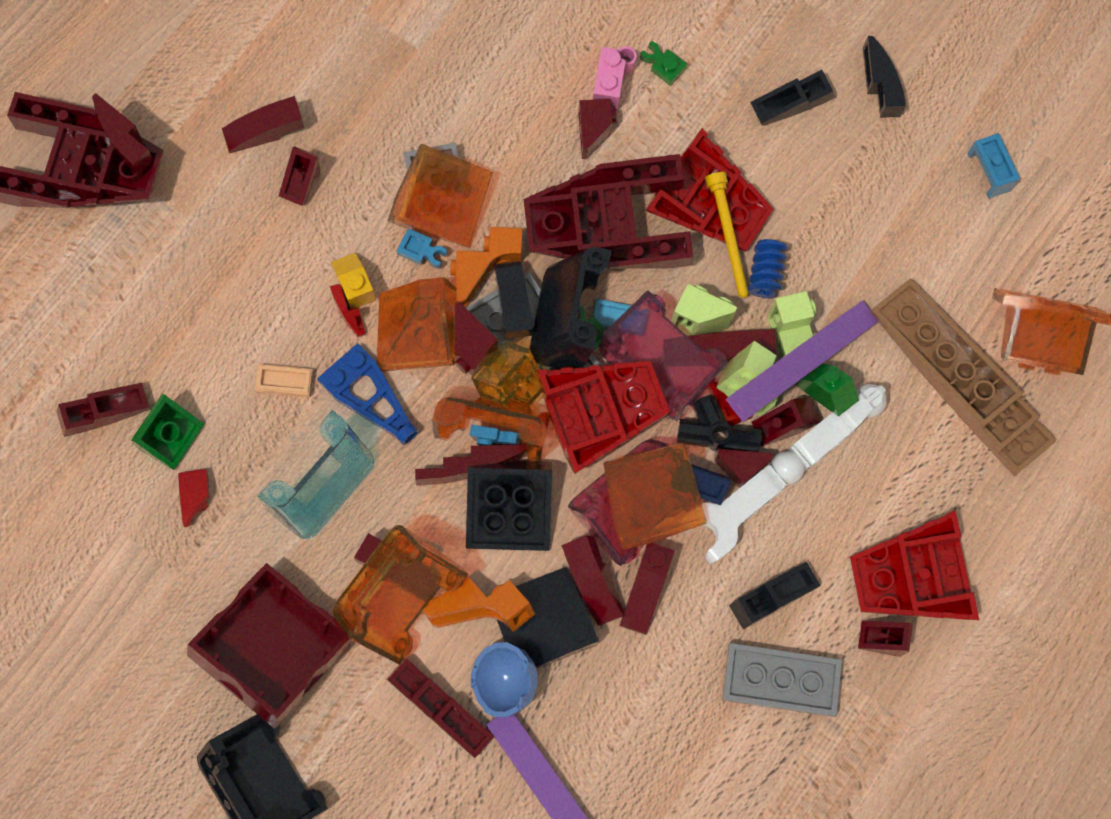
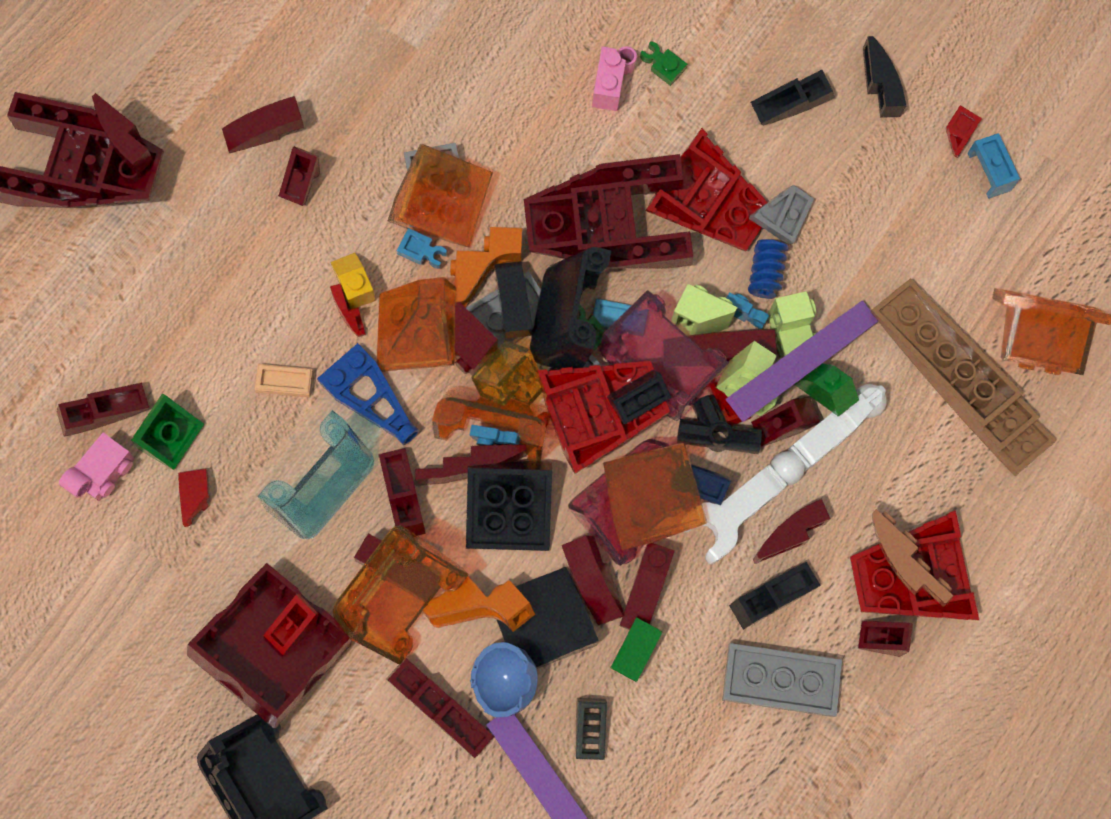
dark red slope [578,99,617,159] -> none
yellow piece [705,172,749,298] -> none
dark red slope [714,449,773,488] -> none
none -> bright pink hinge [59,433,134,501]
none -> red slope [263,594,319,655]
none -> dark red slope [378,448,426,540]
none -> pearl dark grey slope [576,698,607,760]
none -> black slope [607,370,672,425]
none -> green slope [610,617,663,682]
none -> dark azure plate [726,292,769,329]
none -> light grey wing [749,185,814,245]
none -> dark red slope [753,498,831,564]
none -> nougat slope [872,509,953,607]
none -> red slope [945,105,982,157]

